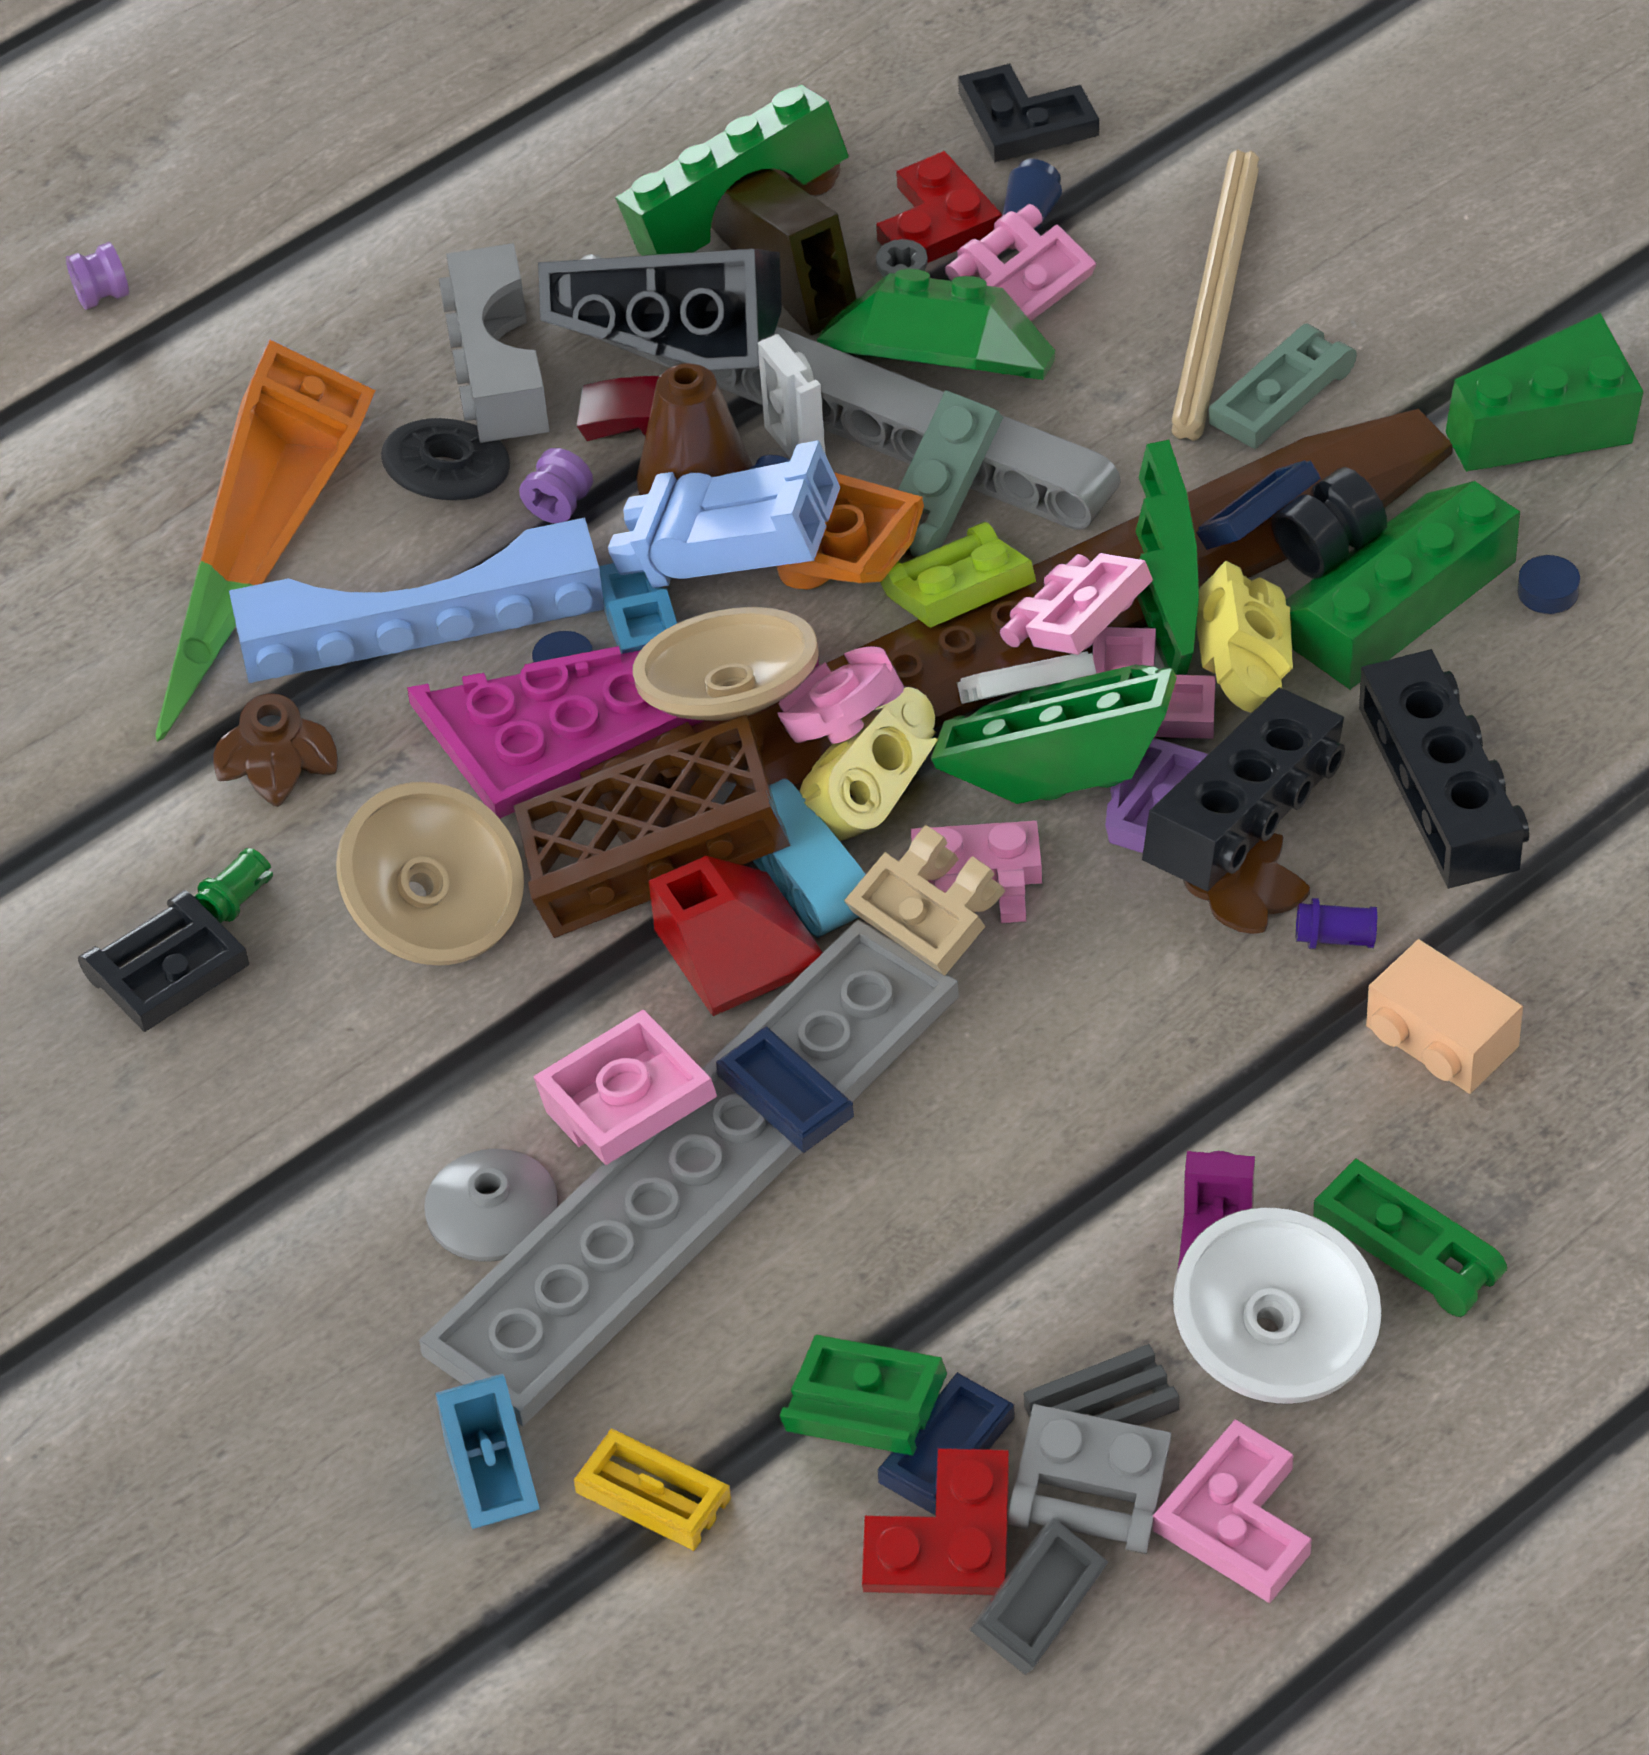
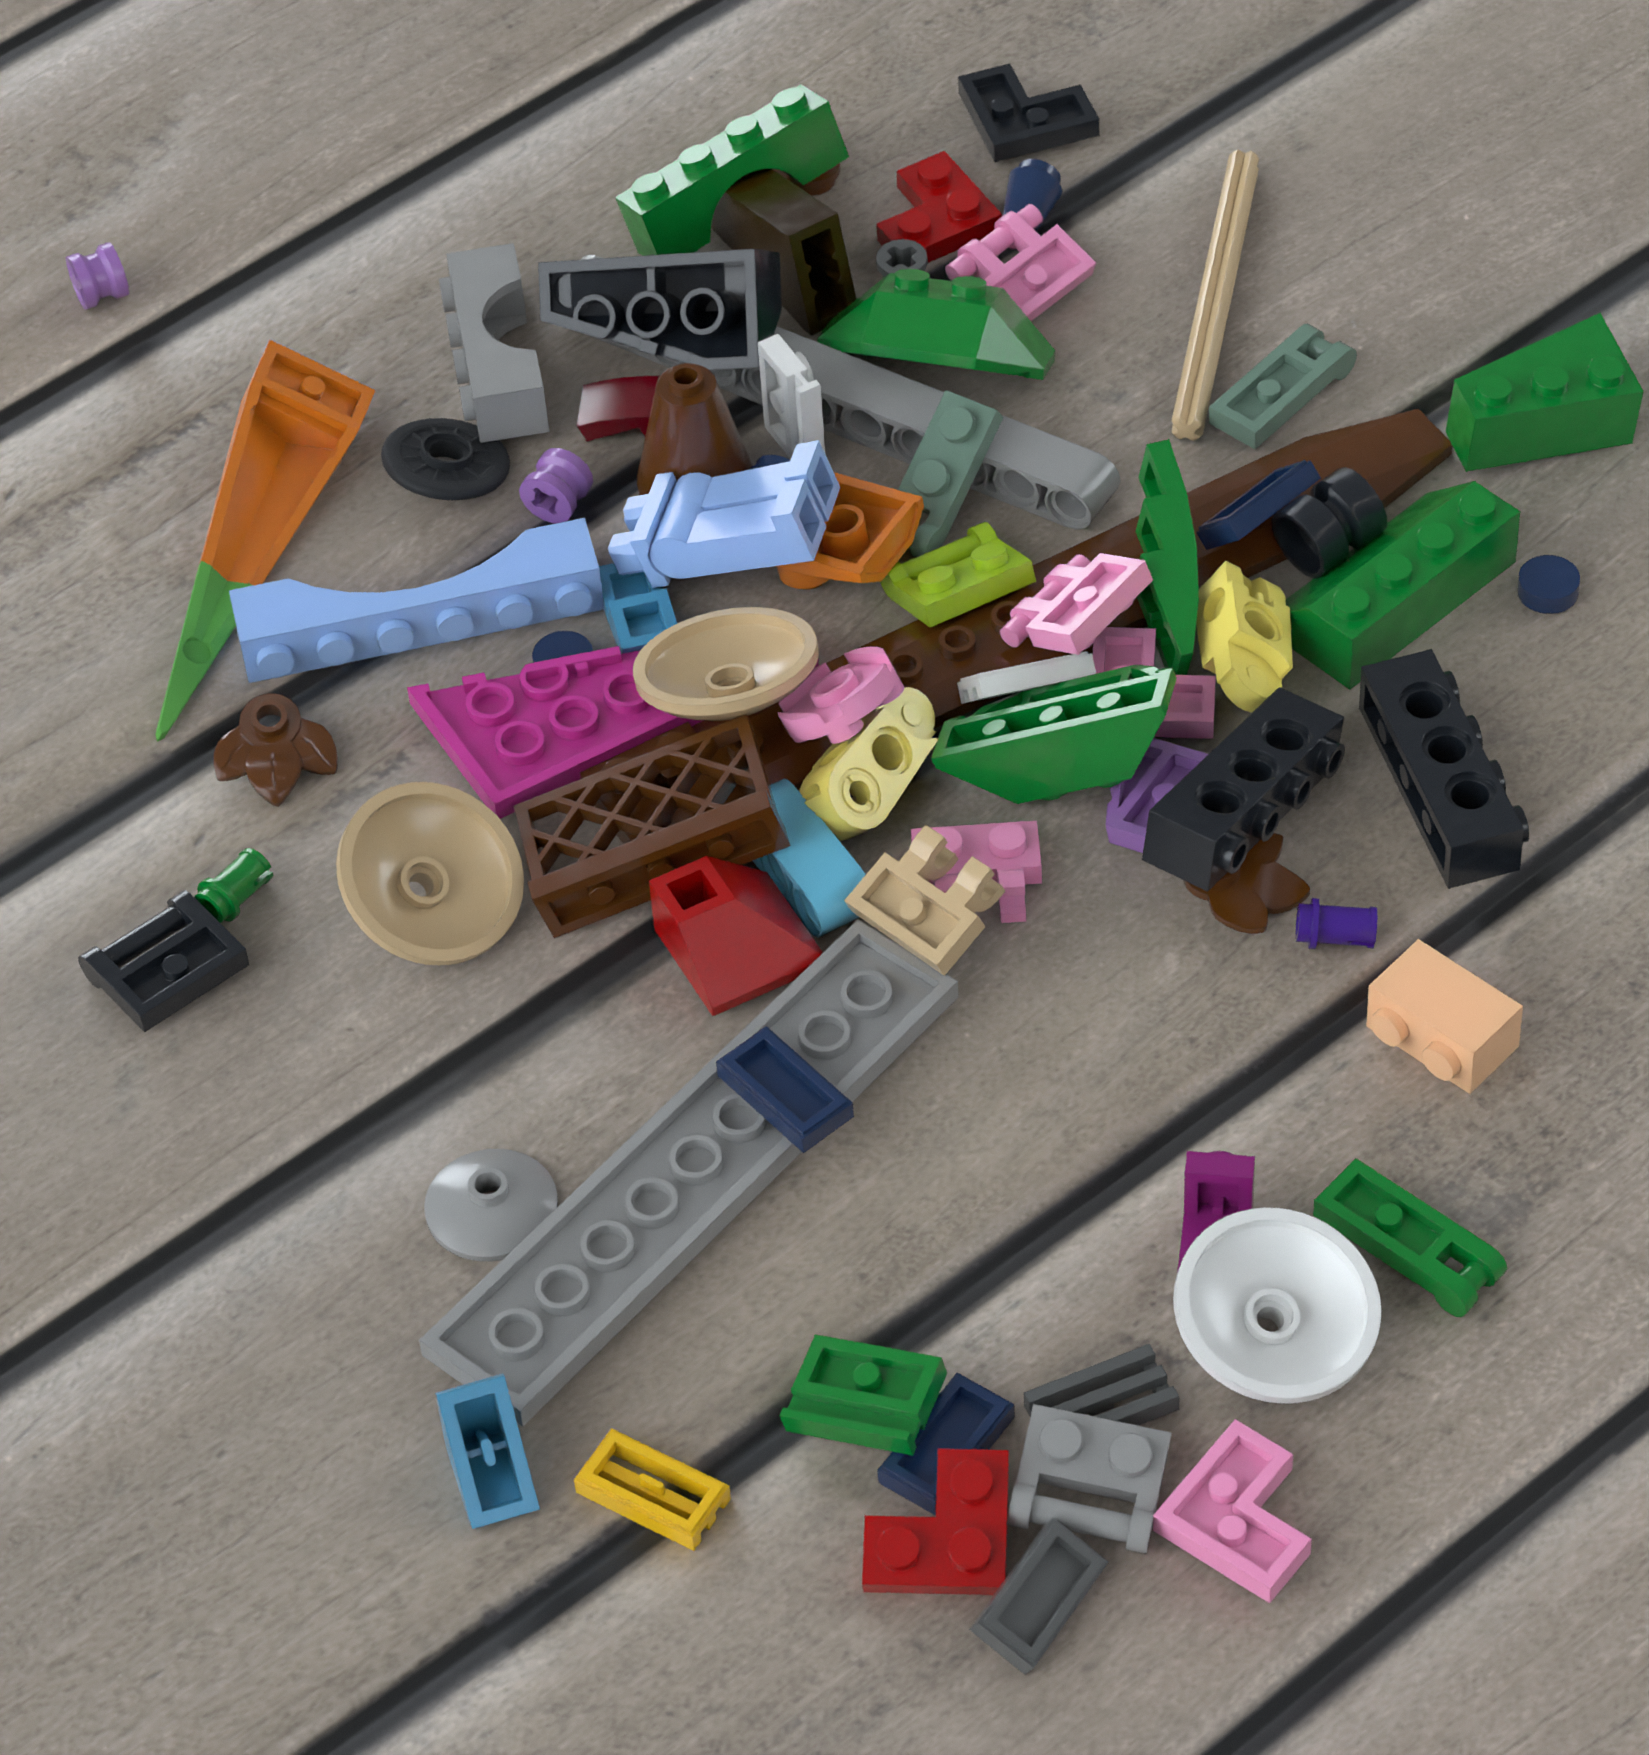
bright pink plate [533,1009,717,1165] -> none

